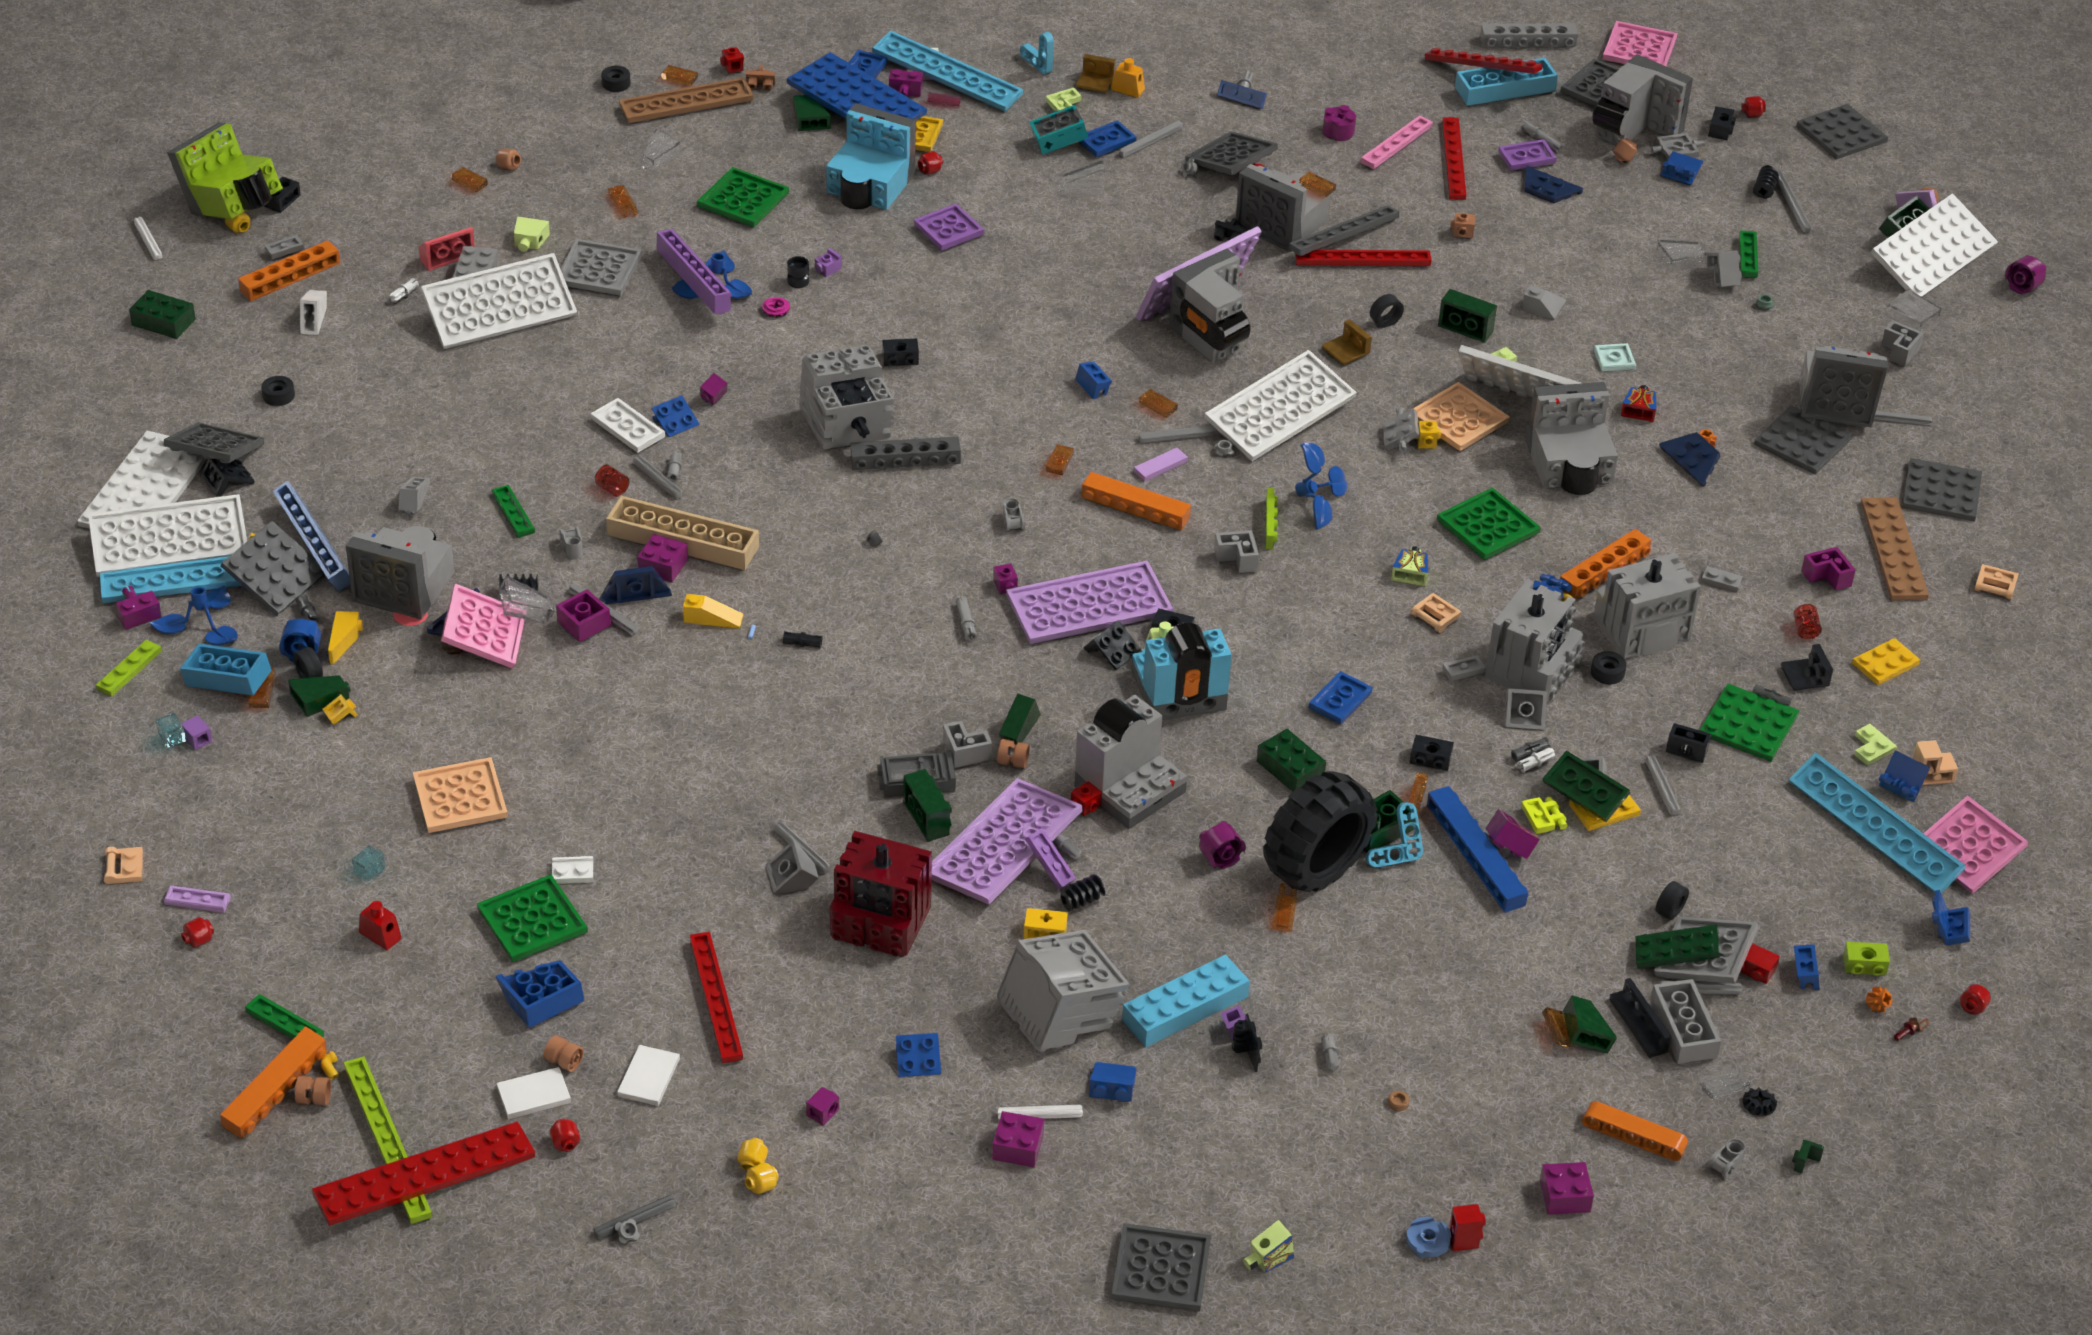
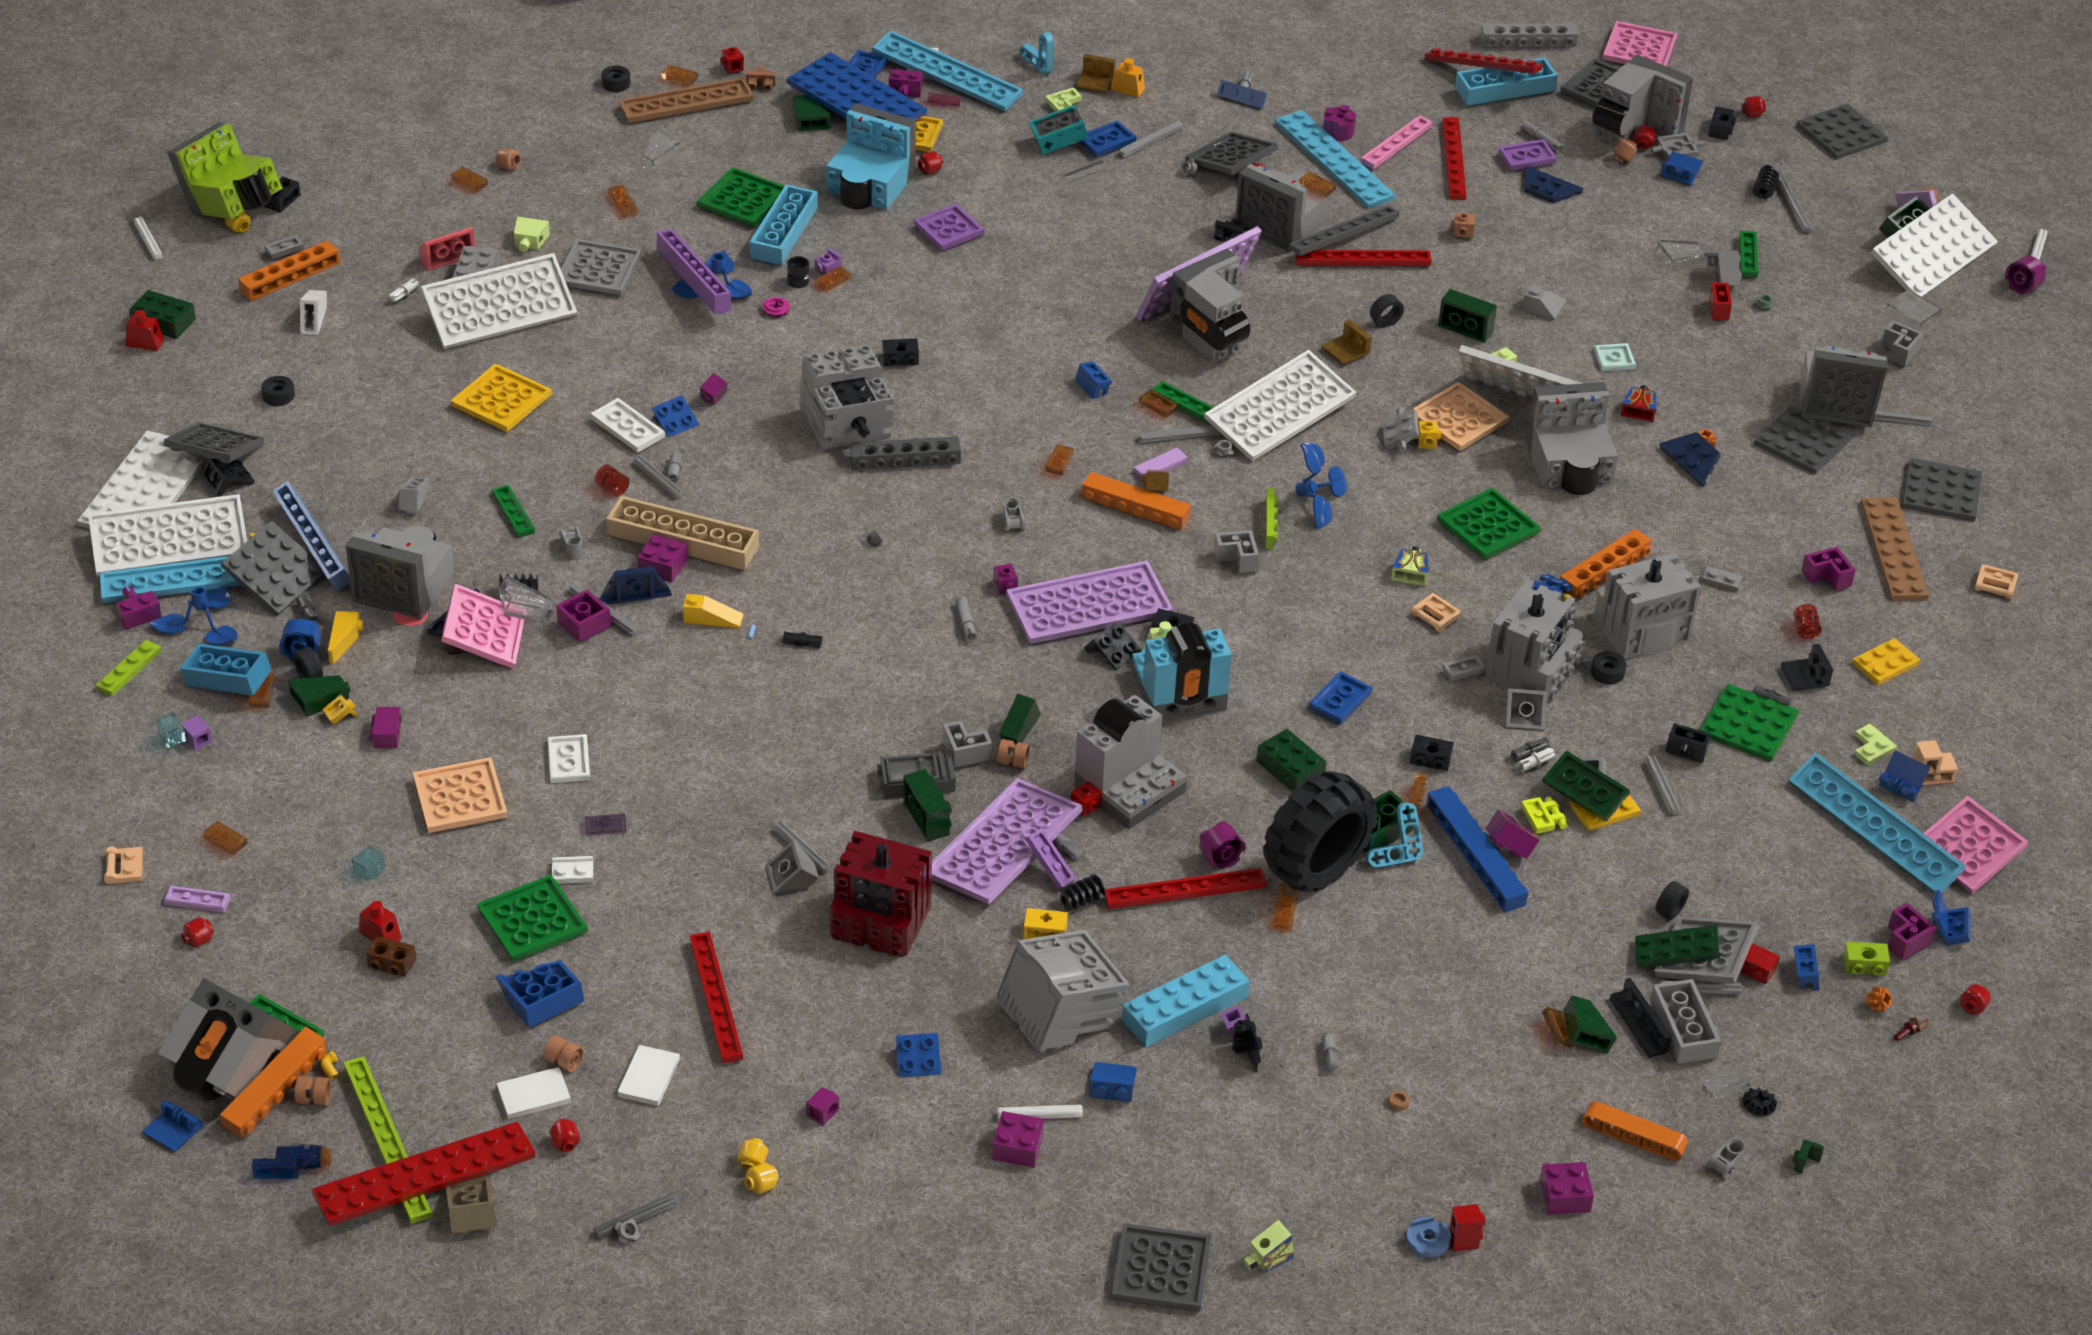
none -> red torso [126,310,164,351]
none -> blue hinge [142,1101,205,1152]
none -> piece [158,978,300,1101]
none -> clear orange plate [203,821,248,855]
none -> clear blue plate [252,1143,332,1179]
none -> reddish brown brick [366,936,416,977]
none -> magenta brick [369,707,402,748]
none -> dark tan slope [446,1177,497,1234]
none -> yellow plate [450,363,552,432]
none -> white tile [547,734,590,783]
none -> clear purple plate [585,813,627,836]
none -> medium azure brick [750,184,818,265]
none -> clear orange plate [815,266,852,293]
none -> red plate [1104,868,1267,909]
none -> pearl gold brick [1142,469,1169,491]
none -> green plate [1151,381,1214,424]
none -> medium azure plate [1275,110,1395,209]
none -> red head [1633,125,1656,149]
none -> red brick [1708,282,1732,320]
none -> magenta brick [1888,902,1936,961]
none -> white axle [2031,229,2048,260]

